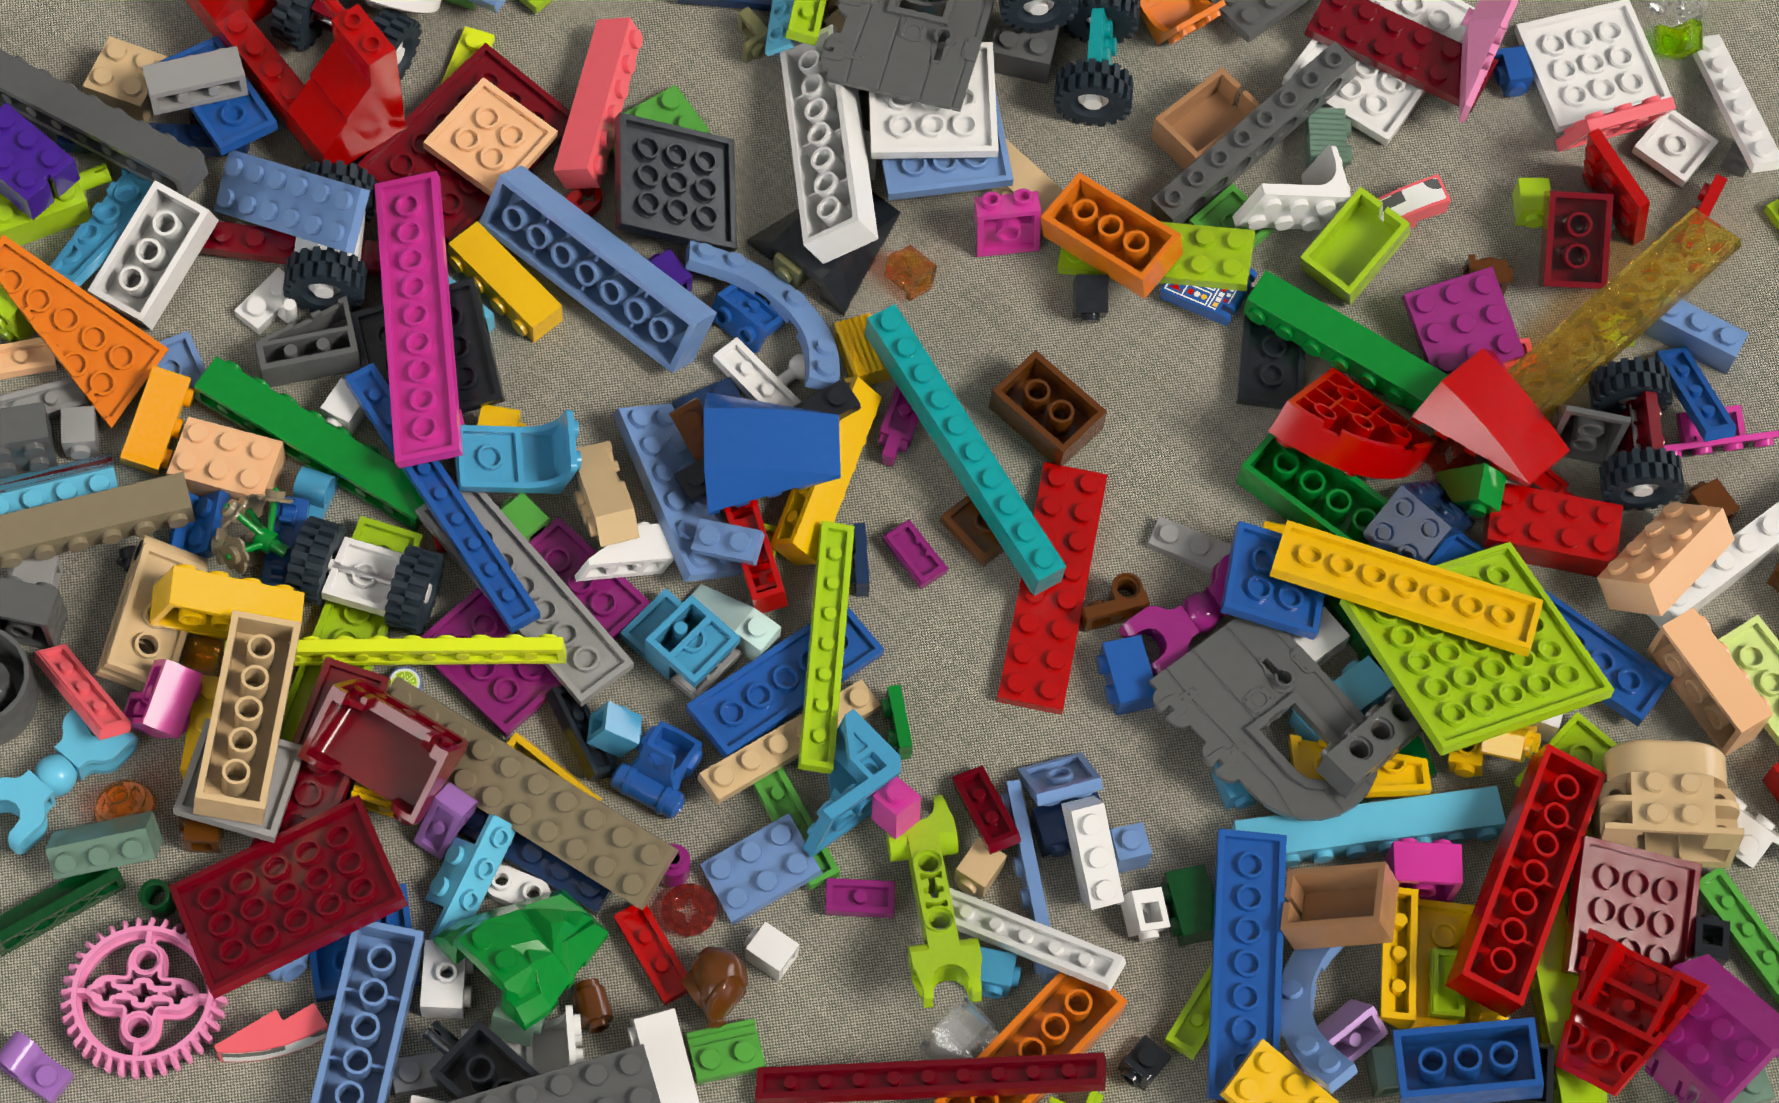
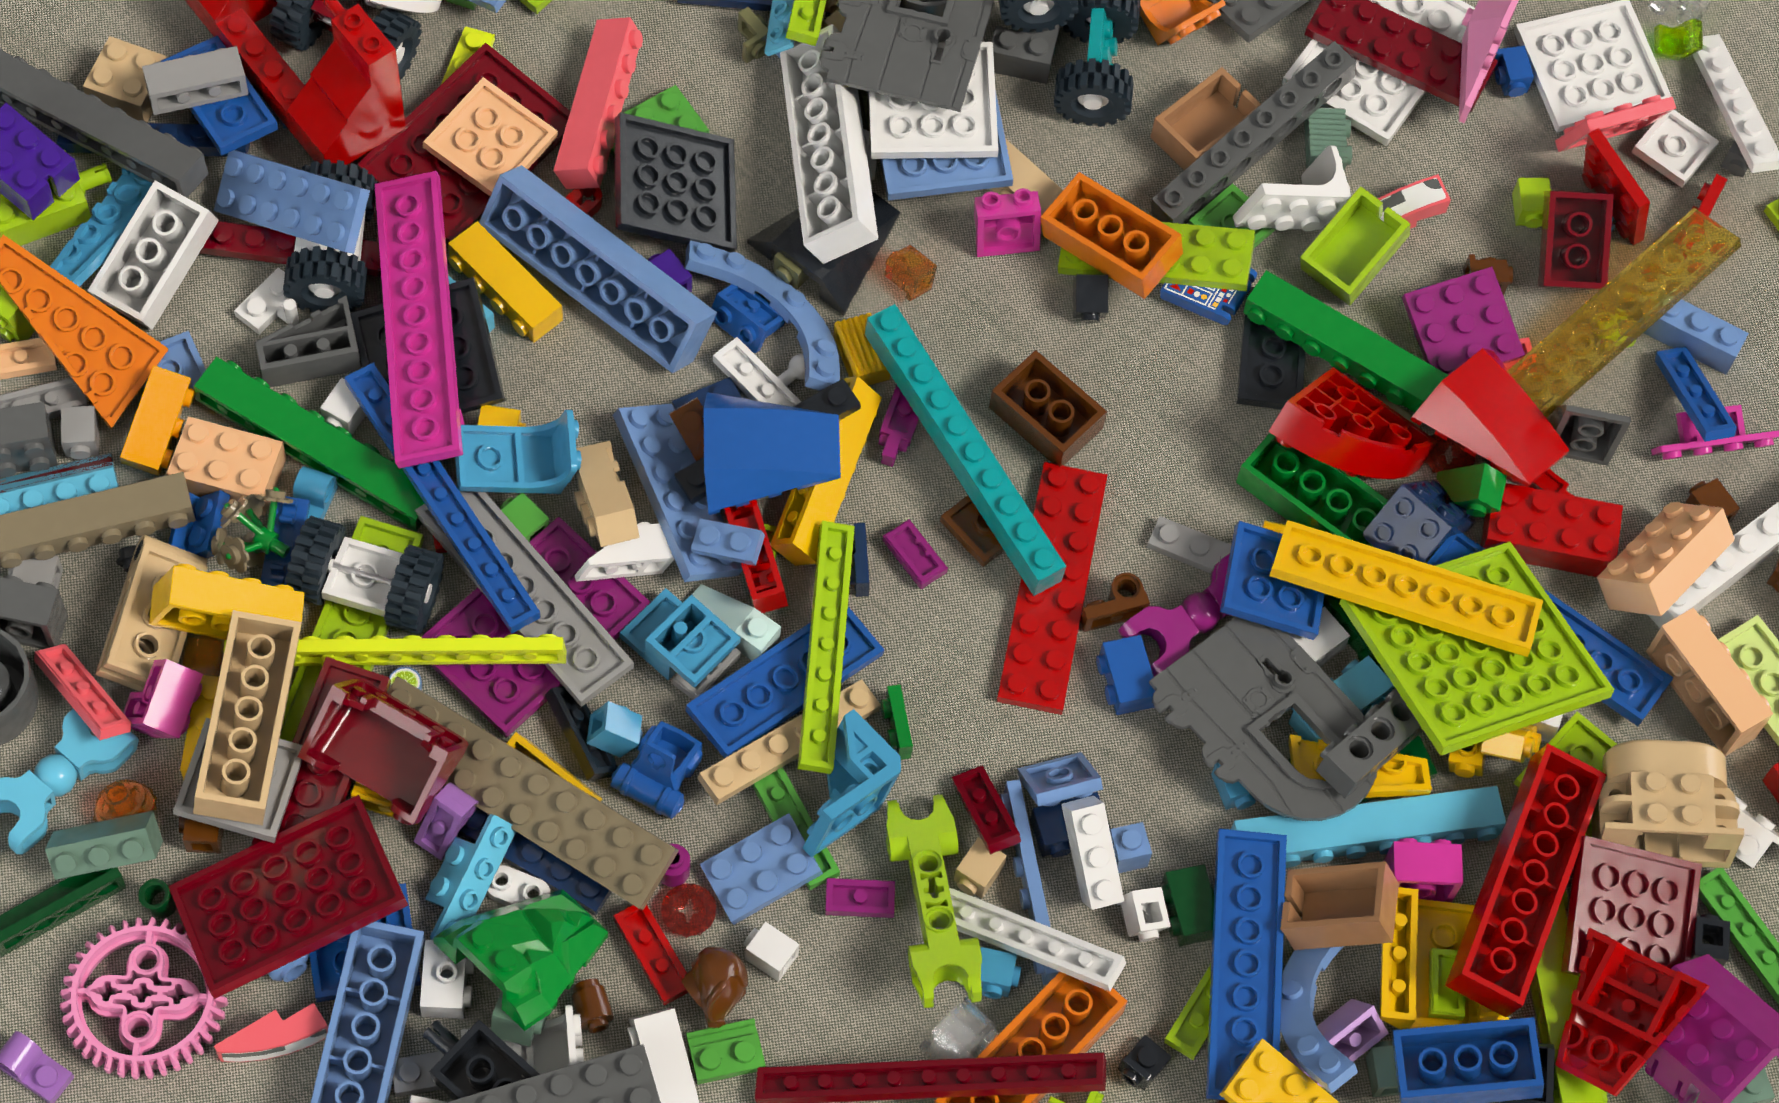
dark pink brick [872,776,921,840] -> none
black plate [1588,357,1685,511] -> none

